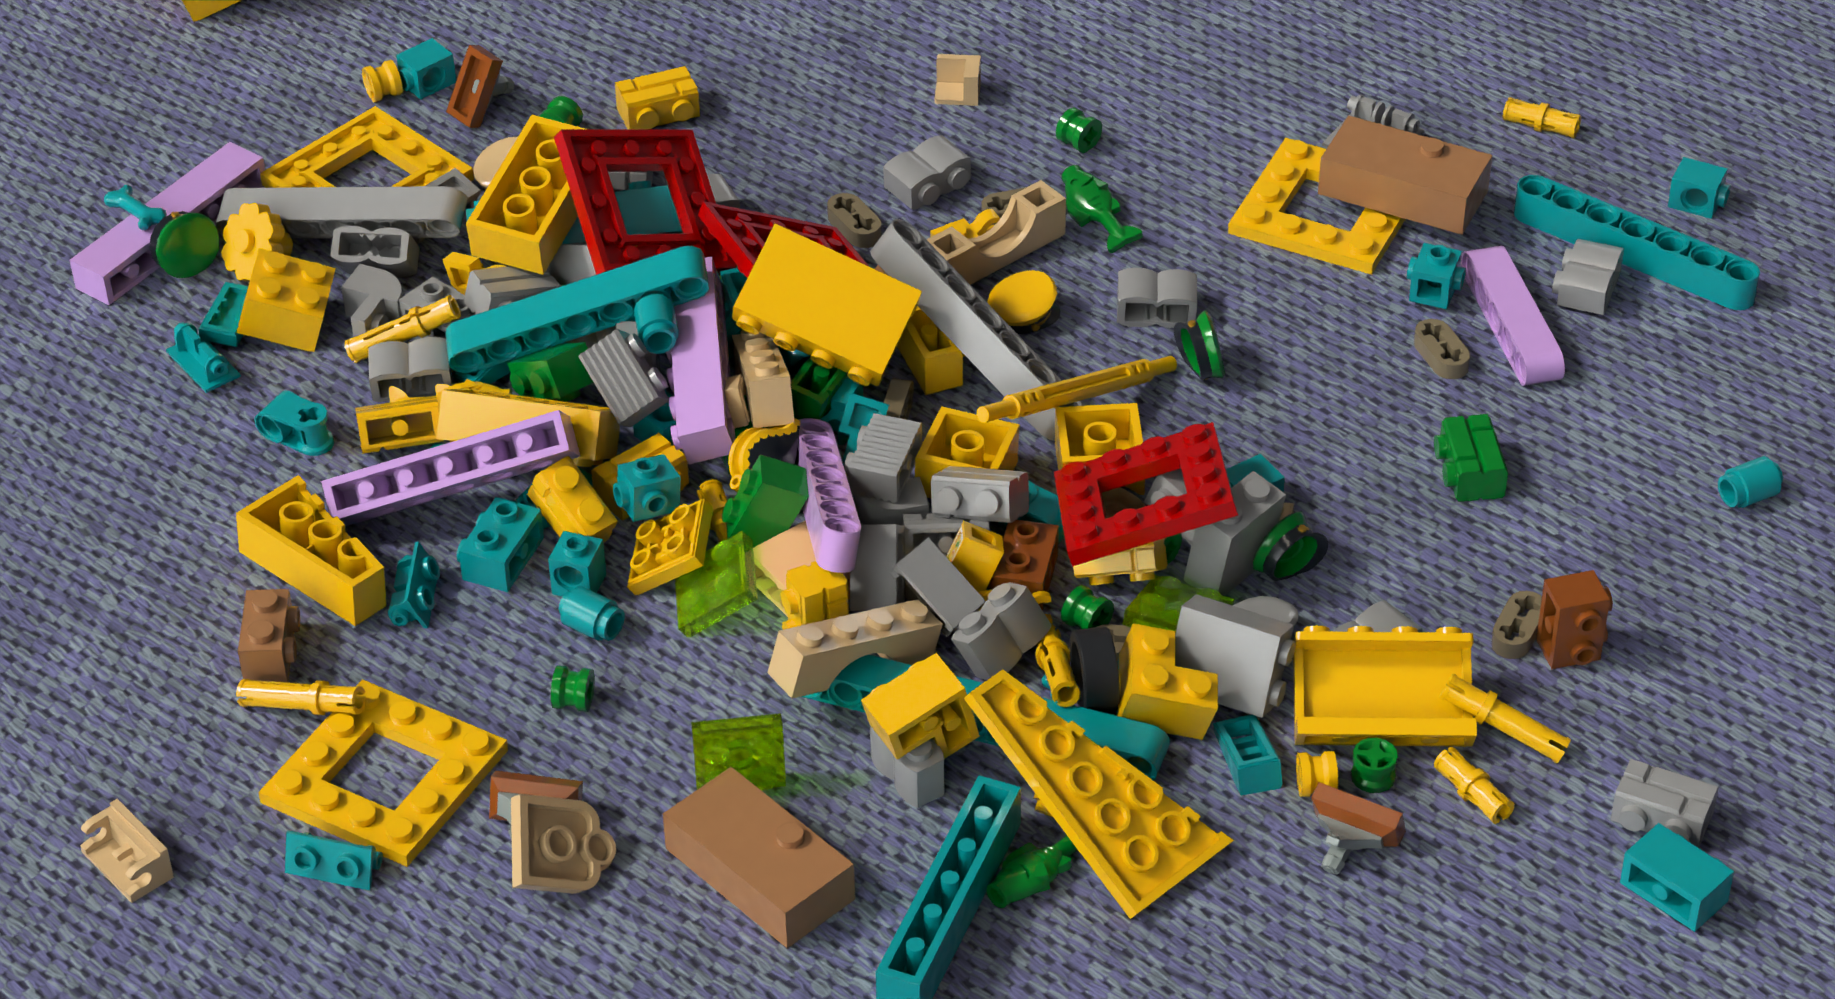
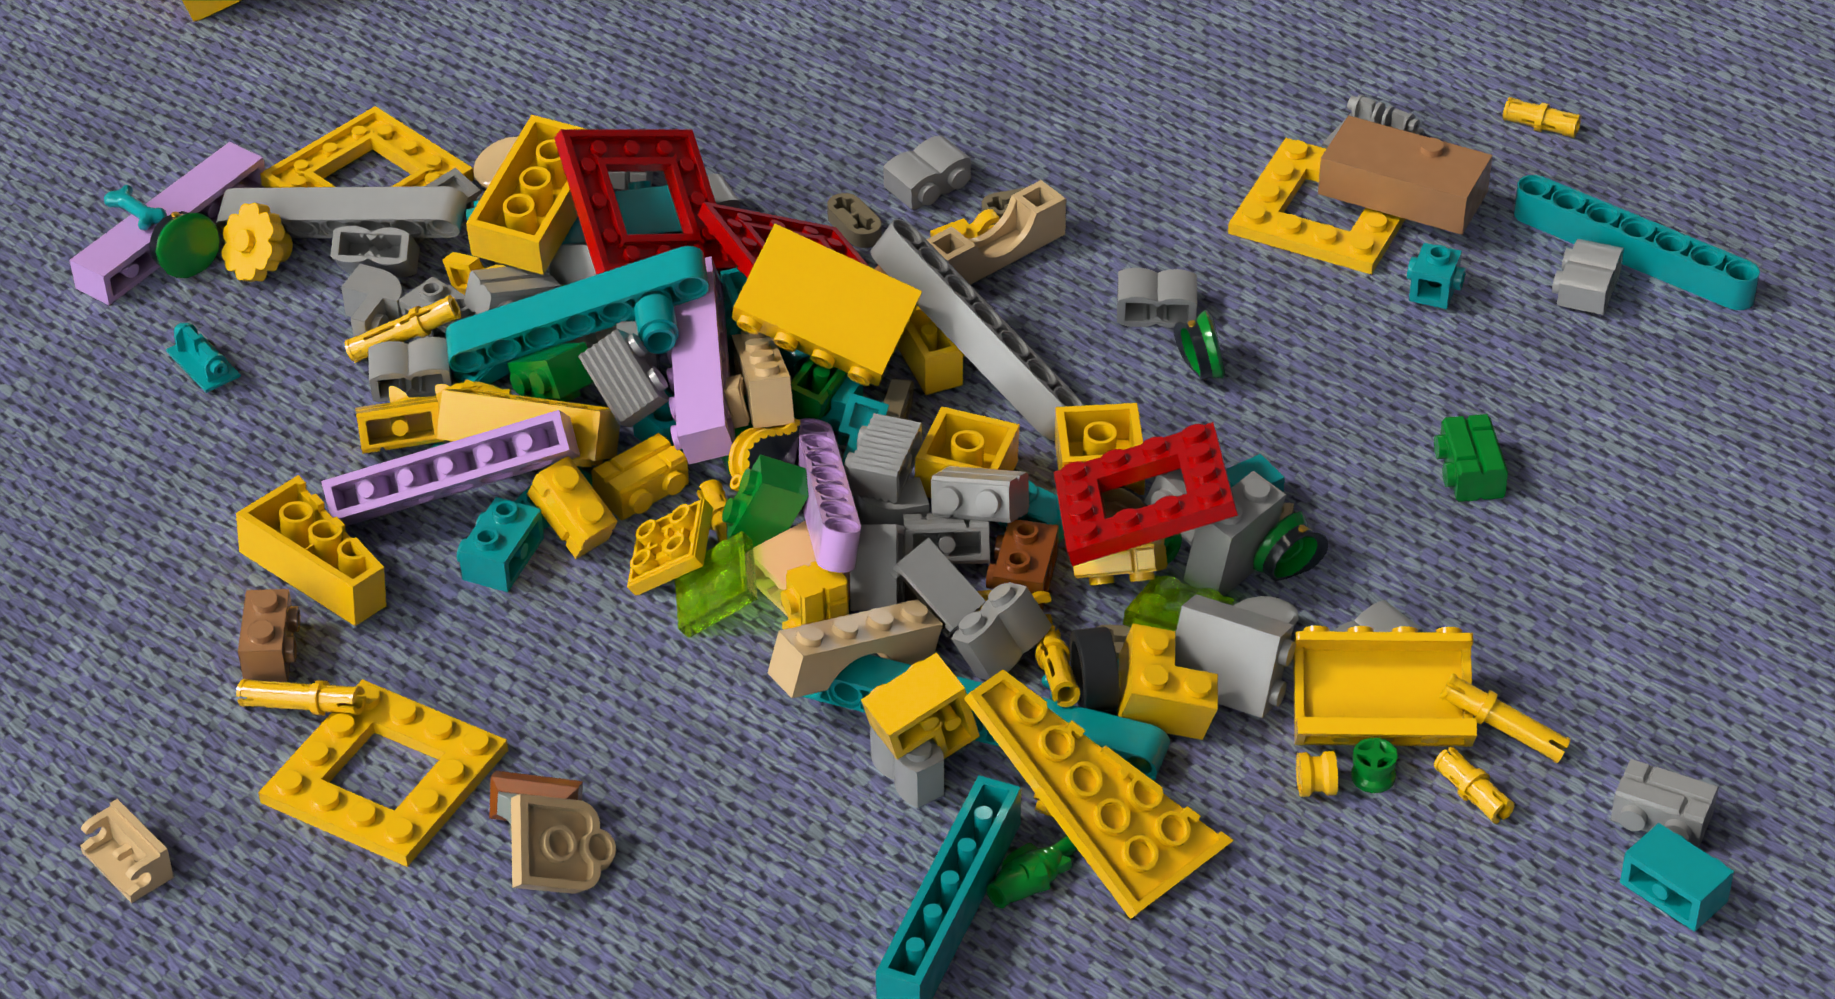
teal plate [198,282,248,347] -> none
yellow brick [237,248,336,352] -> none
teal piece [254,390,334,456] -> none
teal hinge [285,830,383,891] -> none
yellow wheel [362,59,403,103] -> none
teal hinge [388,541,440,628] -> none
teal brick [396,38,456,100] -> none
dark orange piece [446,45,515,128] -> none
green wheel [539,96,583,126] -> none
teal brick [548,531,607,596] -> none
green wheel [551,665,595,712] -> none
teal brick [559,586,625,641] -> none
teal brick [613,454,681,522] -> none
yellow brick [615,66,700,129] -> none
medium nougat brick [663,767,855,948] -> none
clear neon green plate [691,713,786,791] -> none
tan panel [934,54,981,106] -> none
yellow brick [946,520,1004,591] -> none
yellow axle [977,356,1177,423] -> none
yellow piece [987,270,1060,334] -> none
green wheel [1056,107,1102,153] -> none
green animal [1061,165,1143,253] -> none
green wheel [1061,585,1114,629] -> none
teal slope [1213,715,1283,796] -> none
dark orange piece [1311,782,1406,875] -> none
dark tan beam [1414,319,1470,379] -> none
lavender beam [1461,245,1565,386] -> none
dark tan beam [1491,590,1542,659] -> none
dark orange brick [1536,570,1613,669] -> none
teal brick [1668,157,1731,219] -> none
teal brick [1718,456,1783,508] -> none

